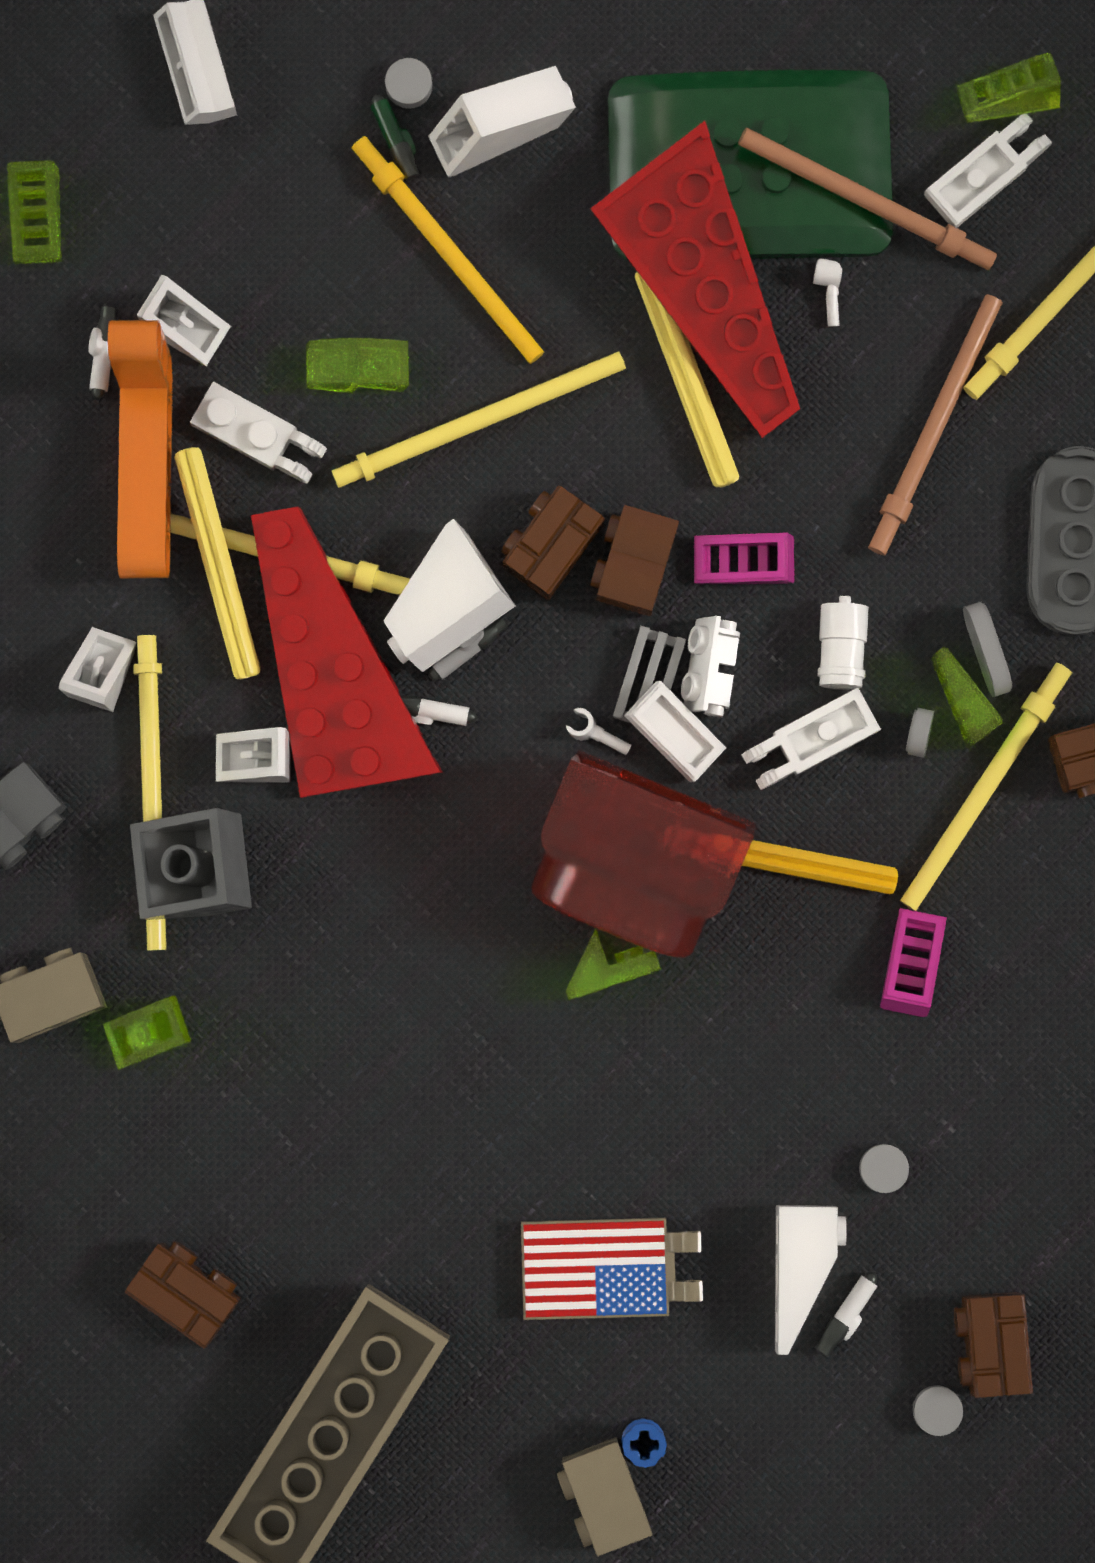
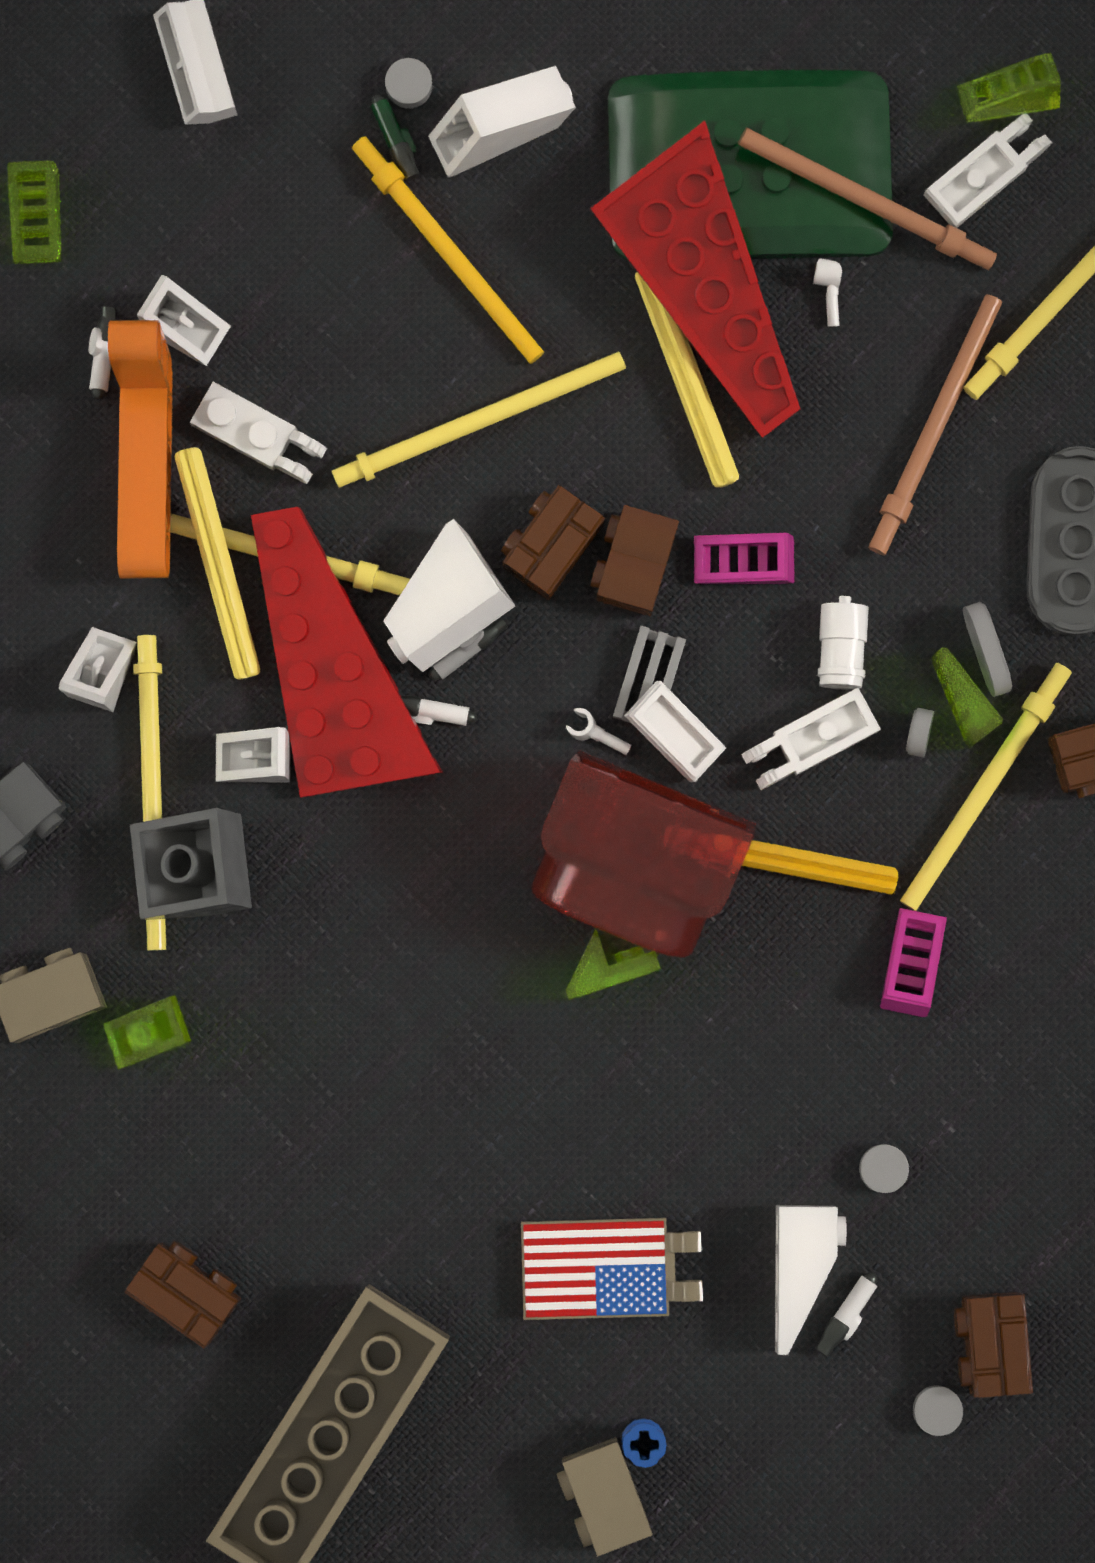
clear neon green slope [306,338,409,393] -> none
white hinge [681,616,740,717] -> none

